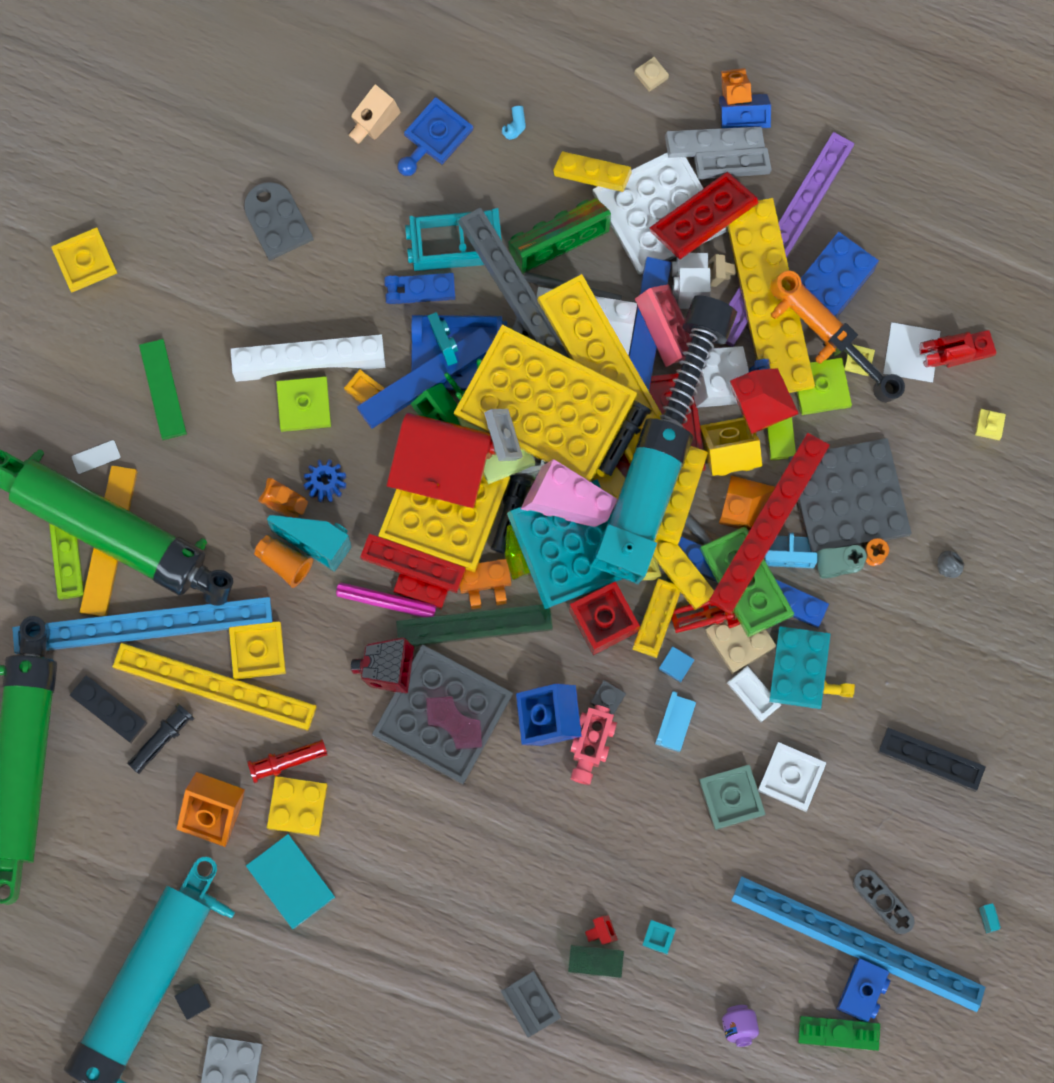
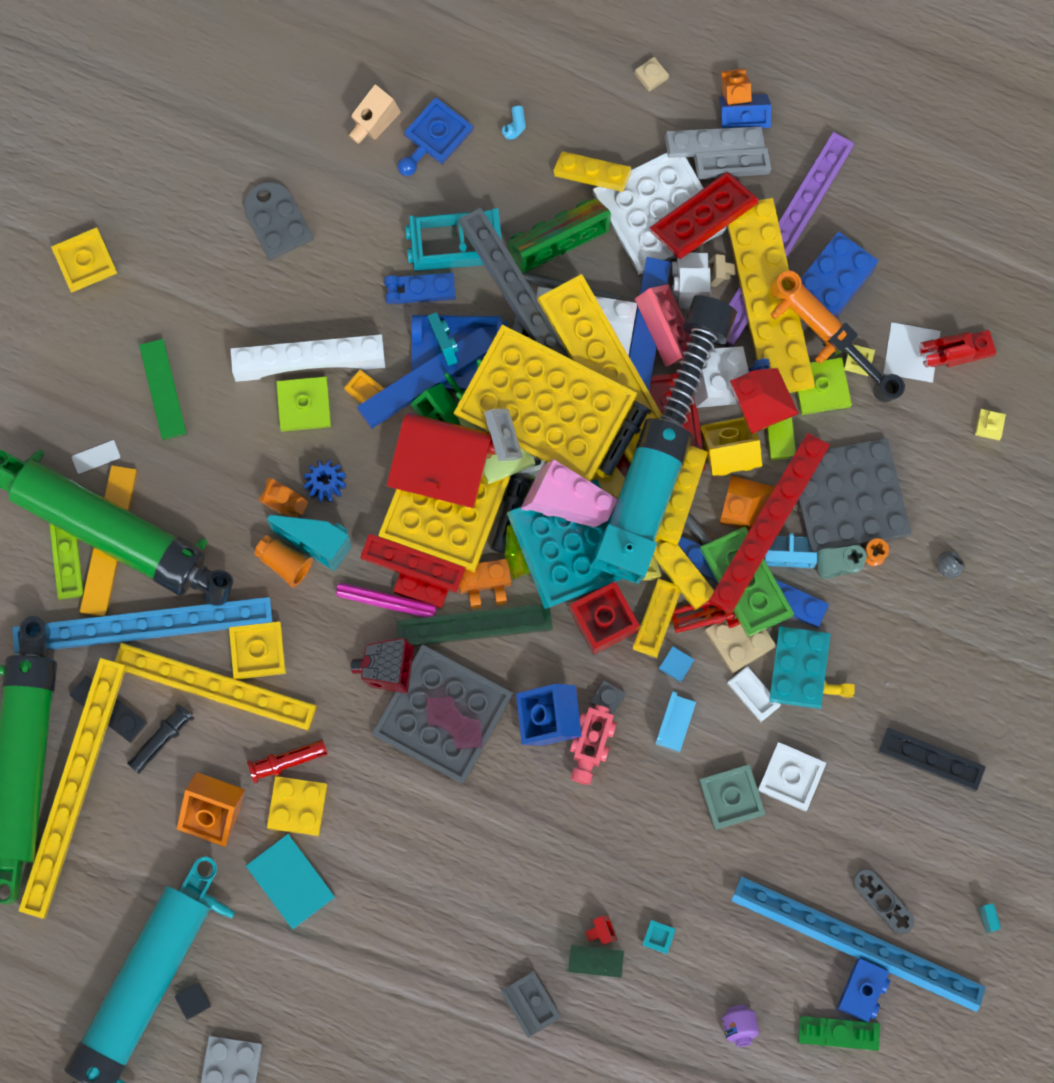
none -> yellow plate [19,658,127,919]

